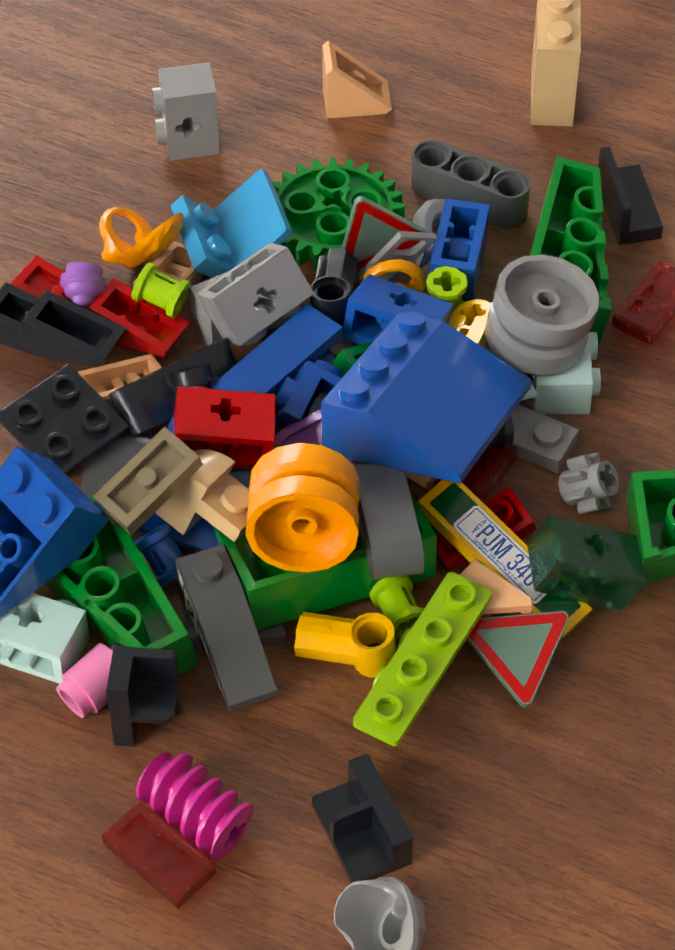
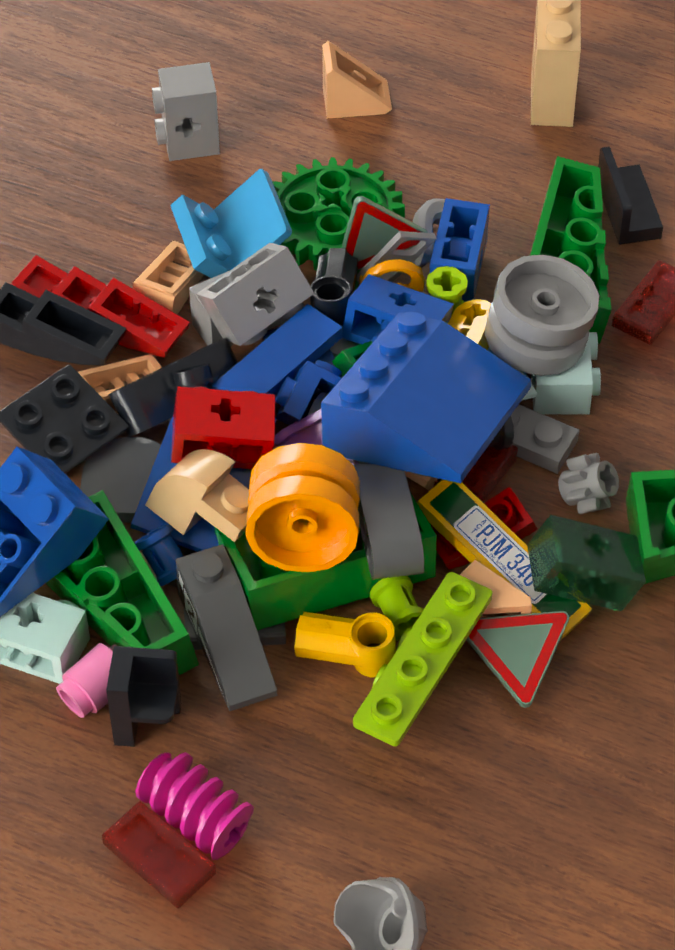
medium lavender plate [60,262,106,308] -> none
dark tan panel [93,427,203,535] -> none
light orange piece [99,207,183,269] -> none
lime bush [131,262,191,319] -> none
black panel [312,753,413,883] -> none
dark grey beam [411,140,530,229] -> none

